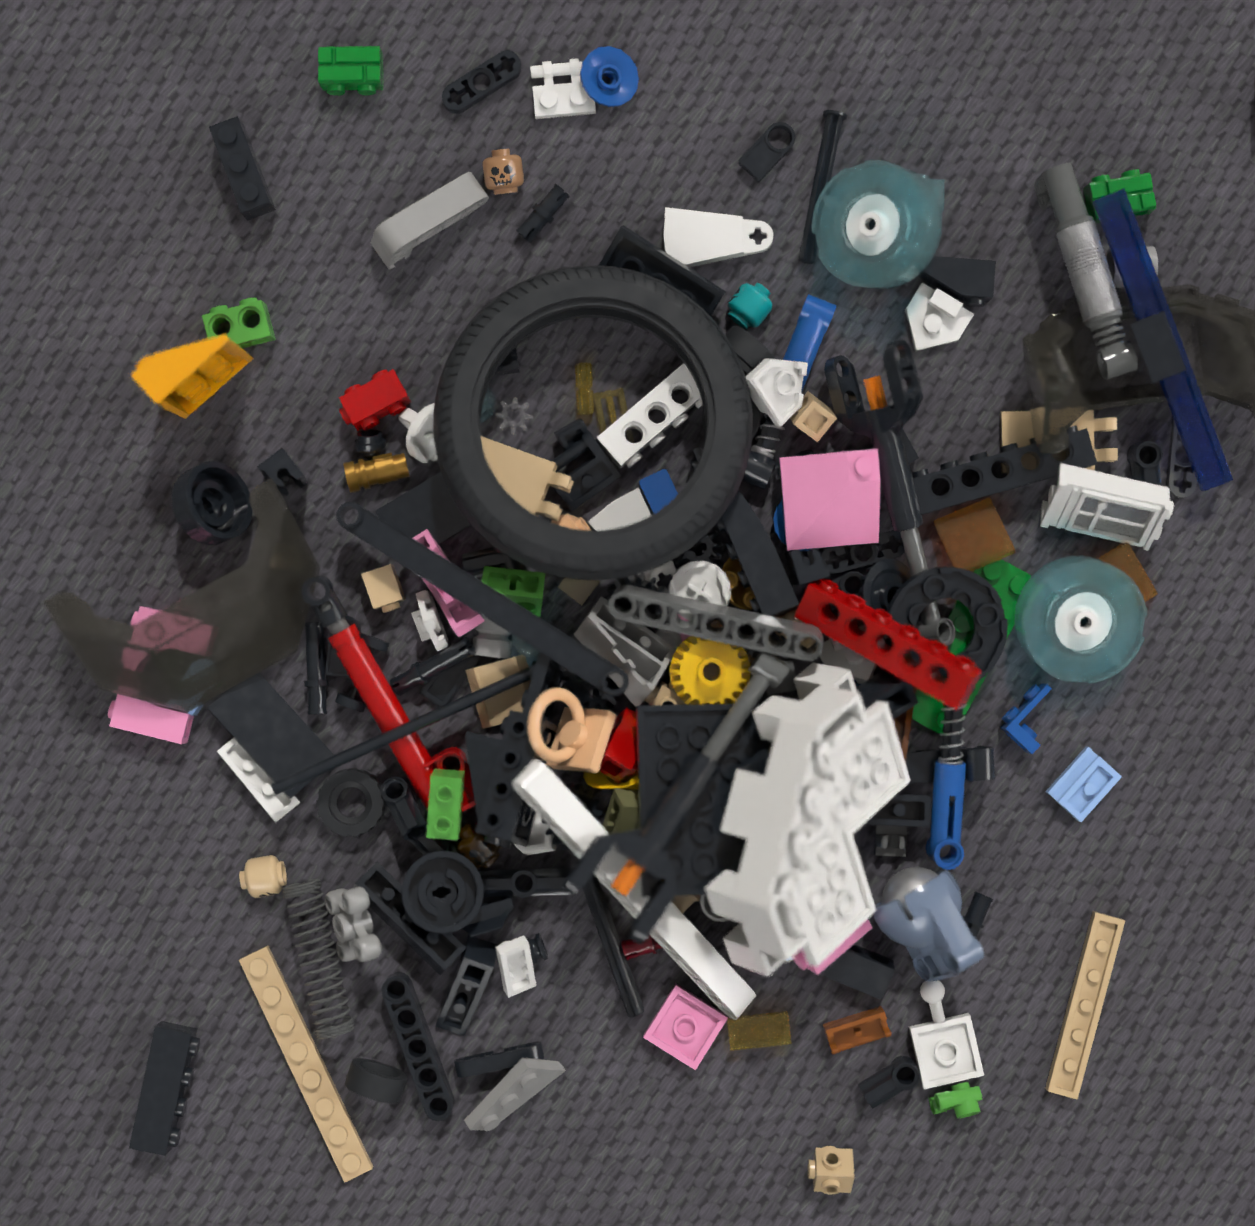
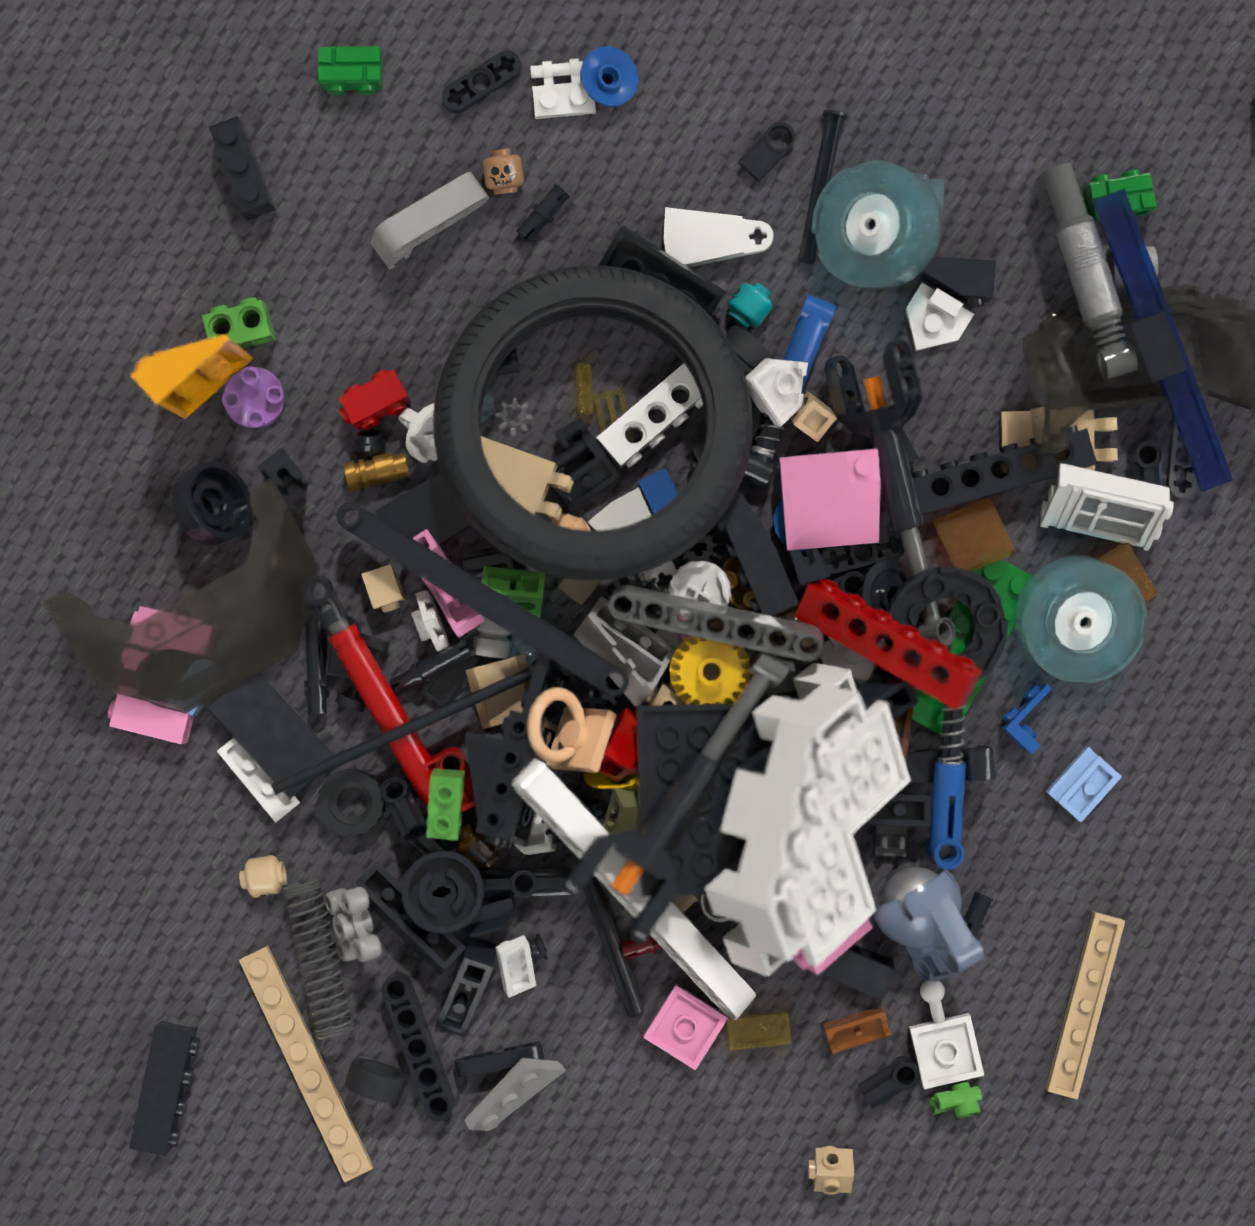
none -> medium lavender dish [222,366,285,428]

